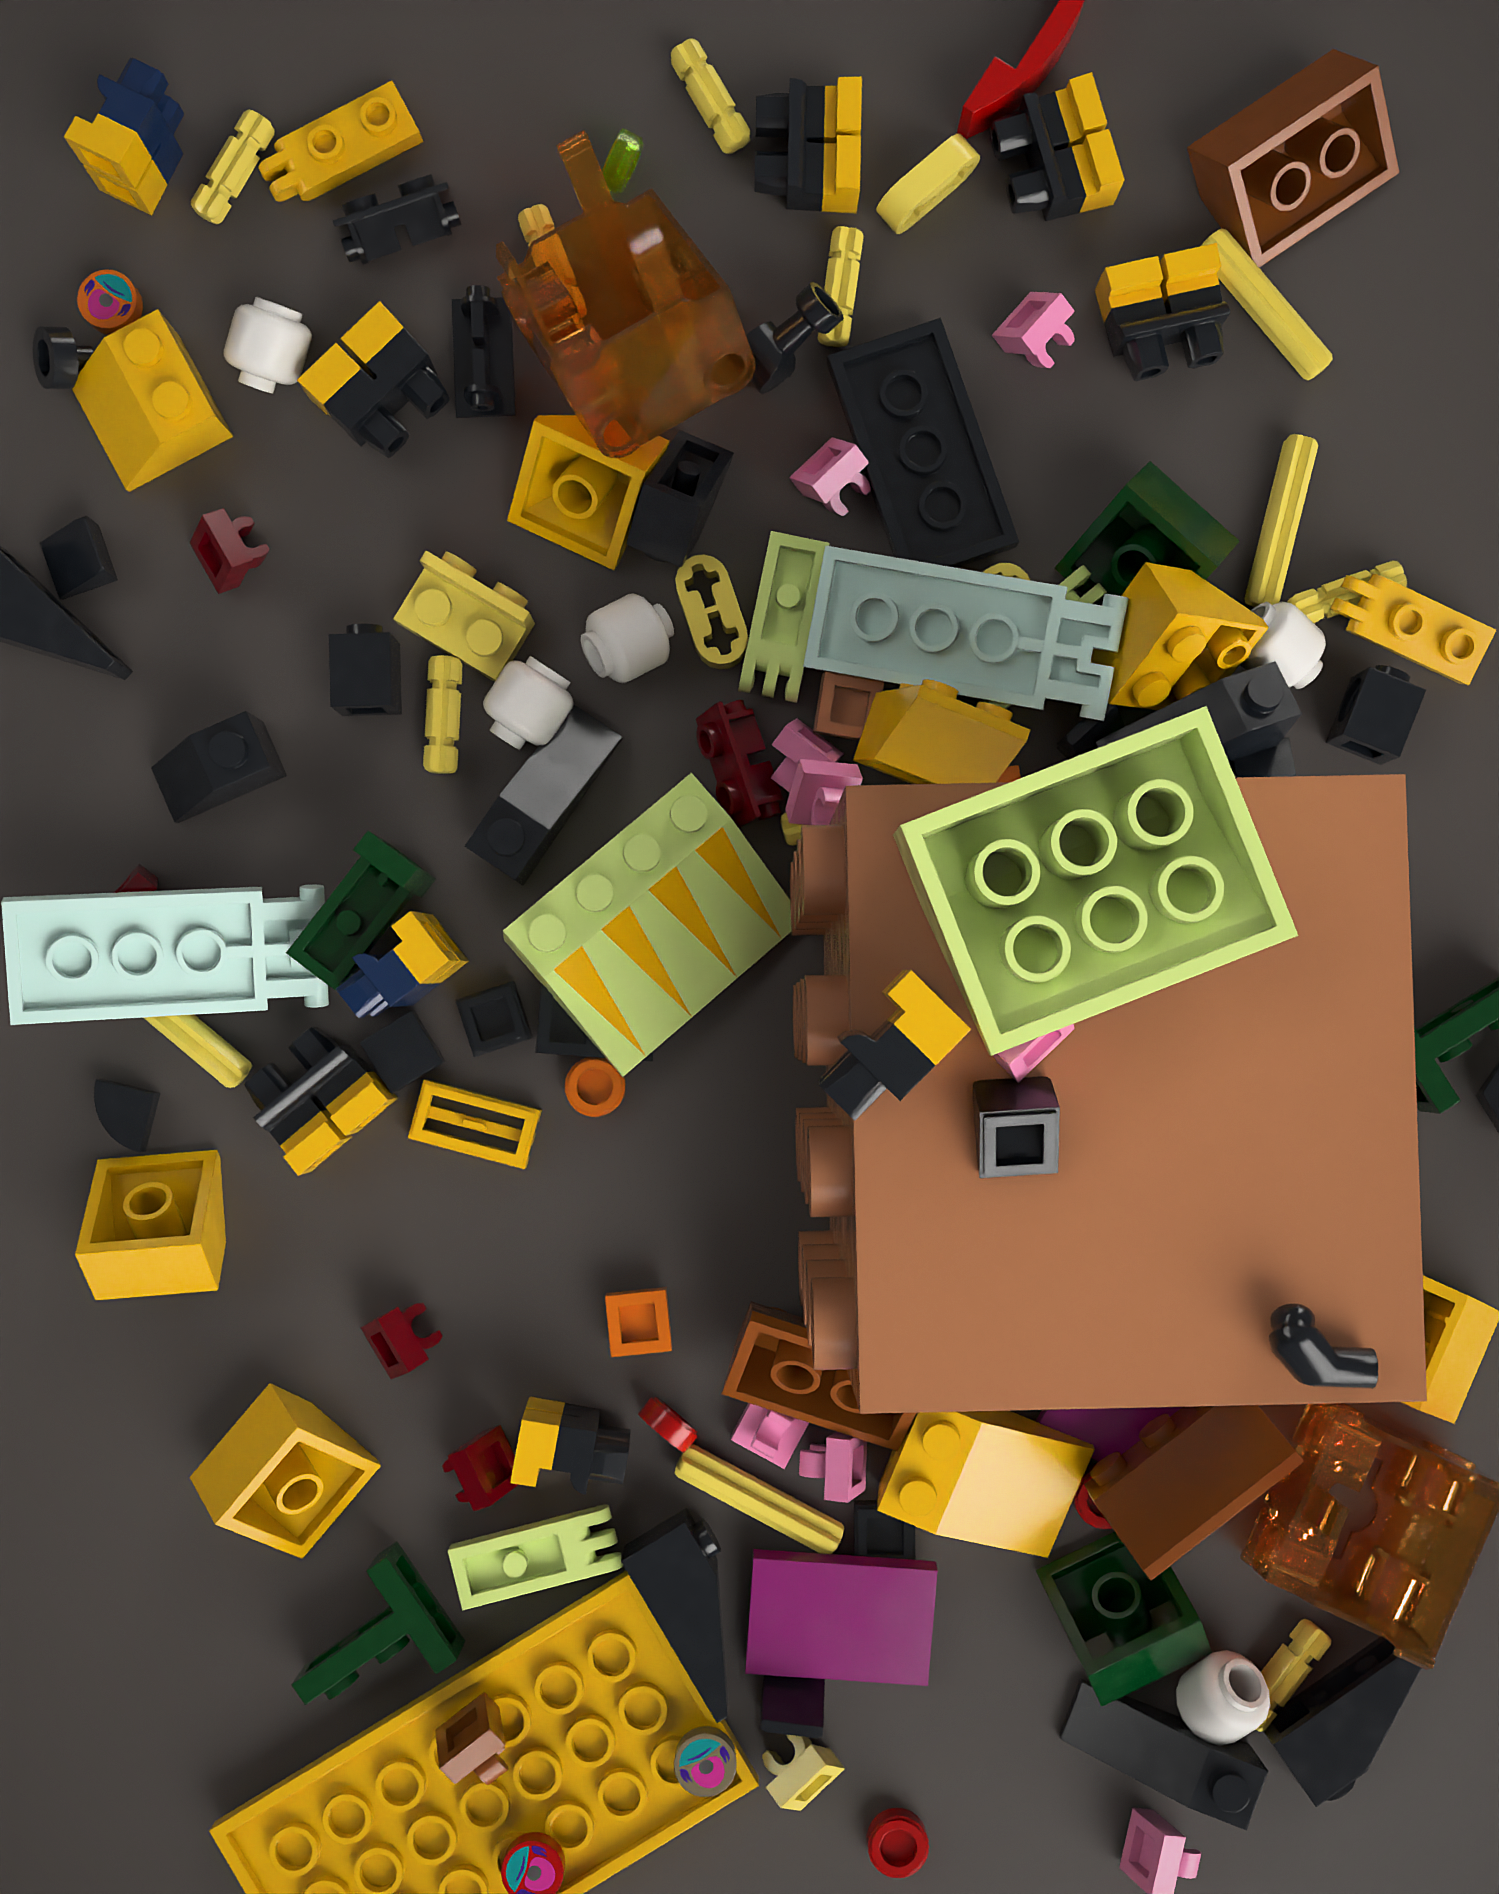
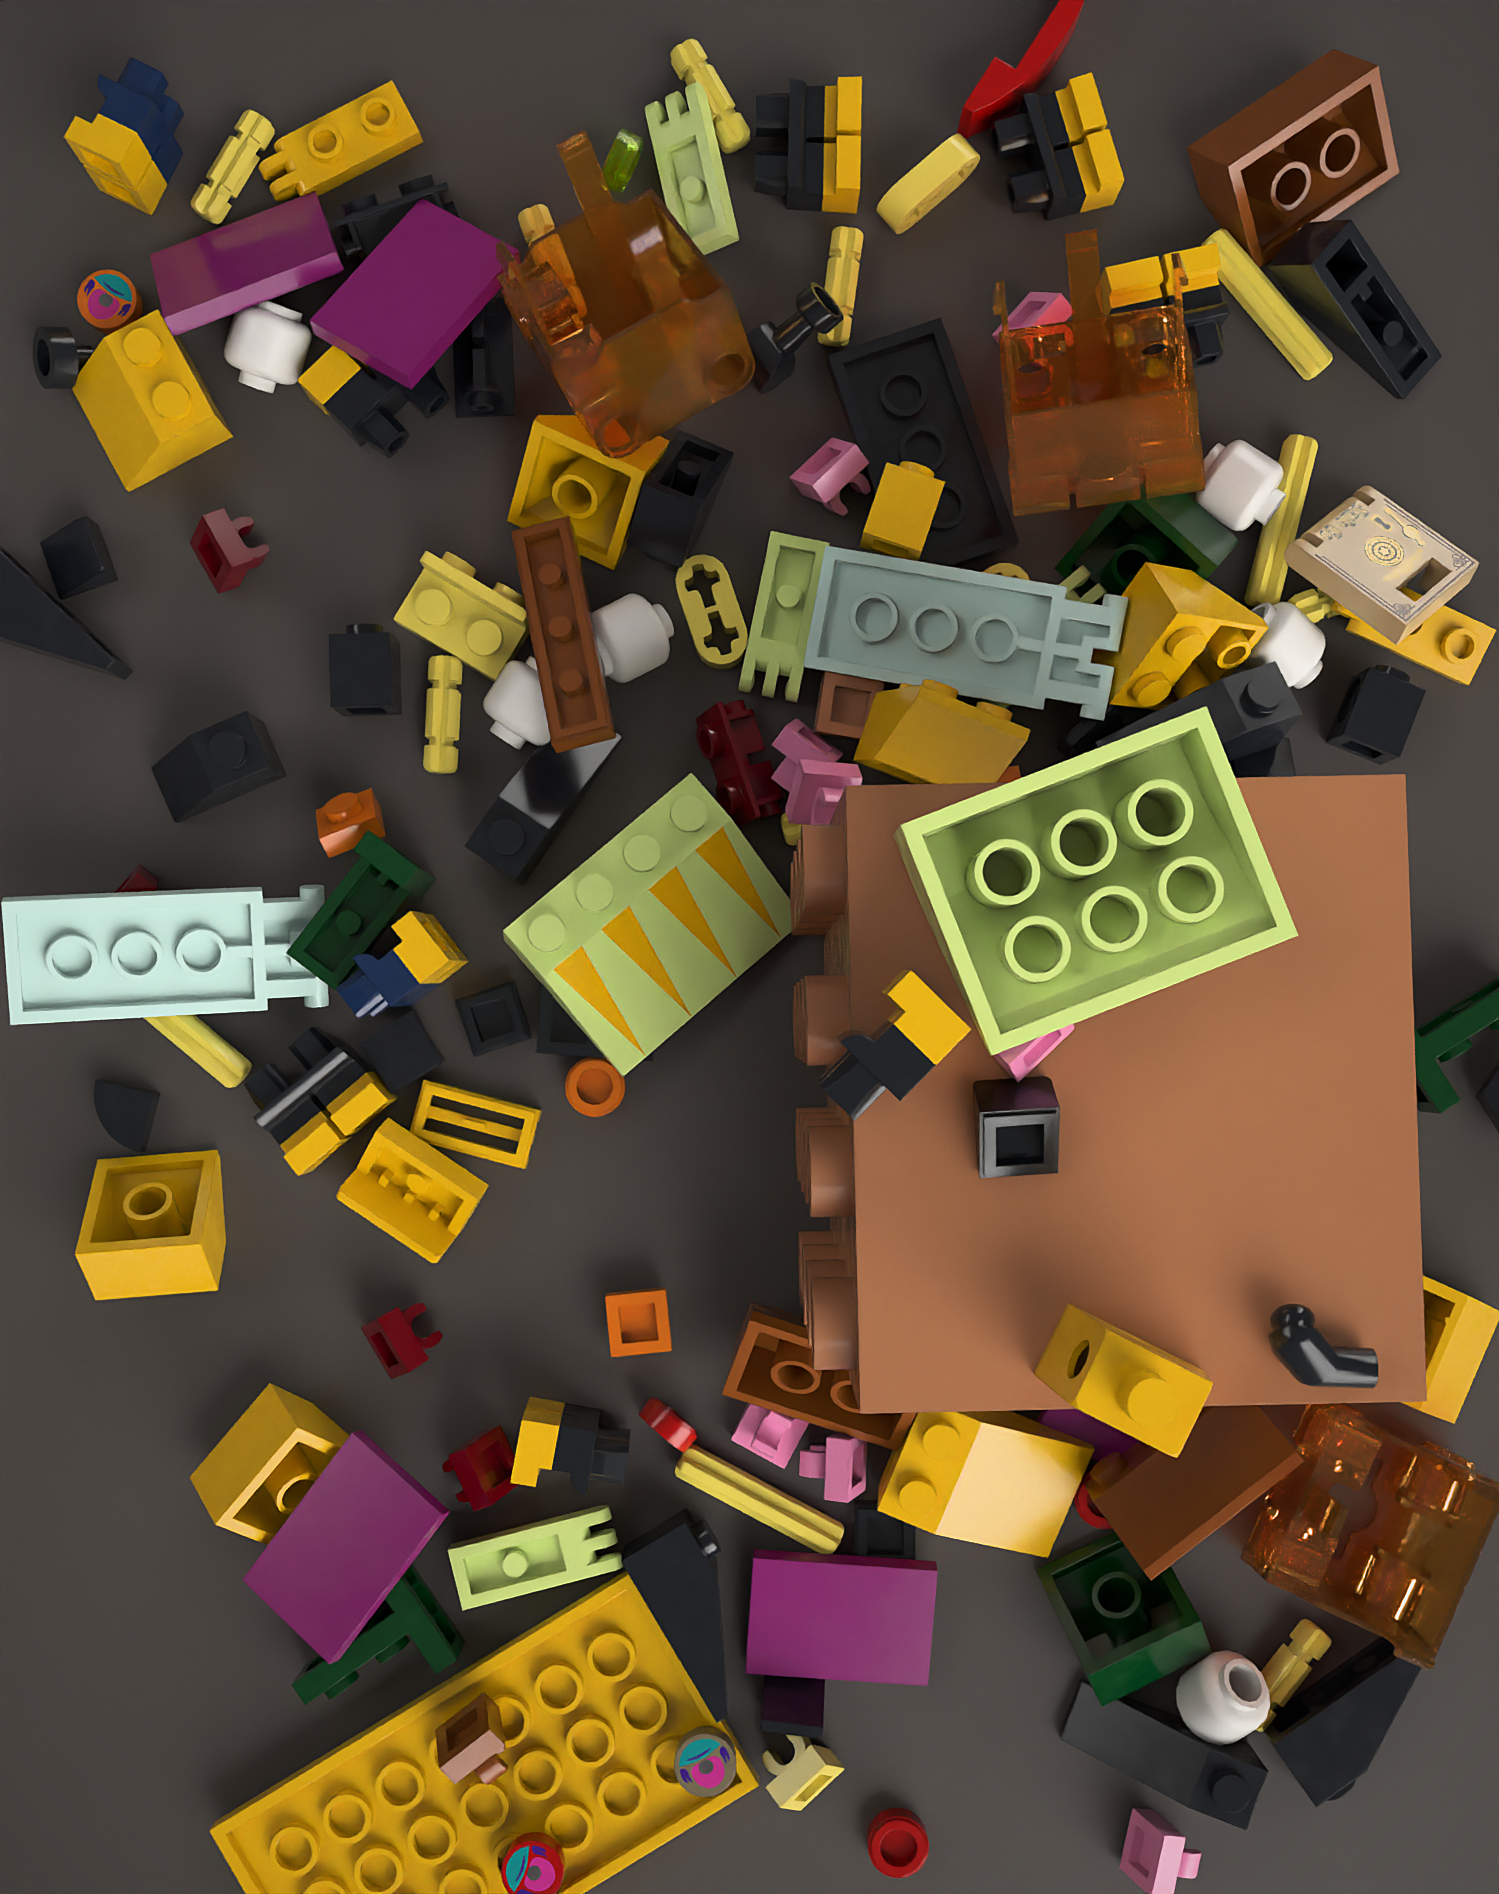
none -> magenta tile [150,191,344,335]
none -> magenta tile [242,1430,450,1664]
none -> magenta tile [310,198,521,390]
none -> orange plate [316,788,386,858]
none -> yellow bracket [336,1117,489,1263]
none -> dark orange tile [511,516,617,753]
none -> yellowish green hinge [645,81,740,262]
none -> yellow brick [859,461,945,561]
none -> clear orange piece [992,229,1205,517]
none -> yellow torso [1033,1303,1213,1458]
none -> white head [1191,440,1286,531]
none -> black slope [1267,219,1442,399]
none -> tan container [1284,485,1479,645]

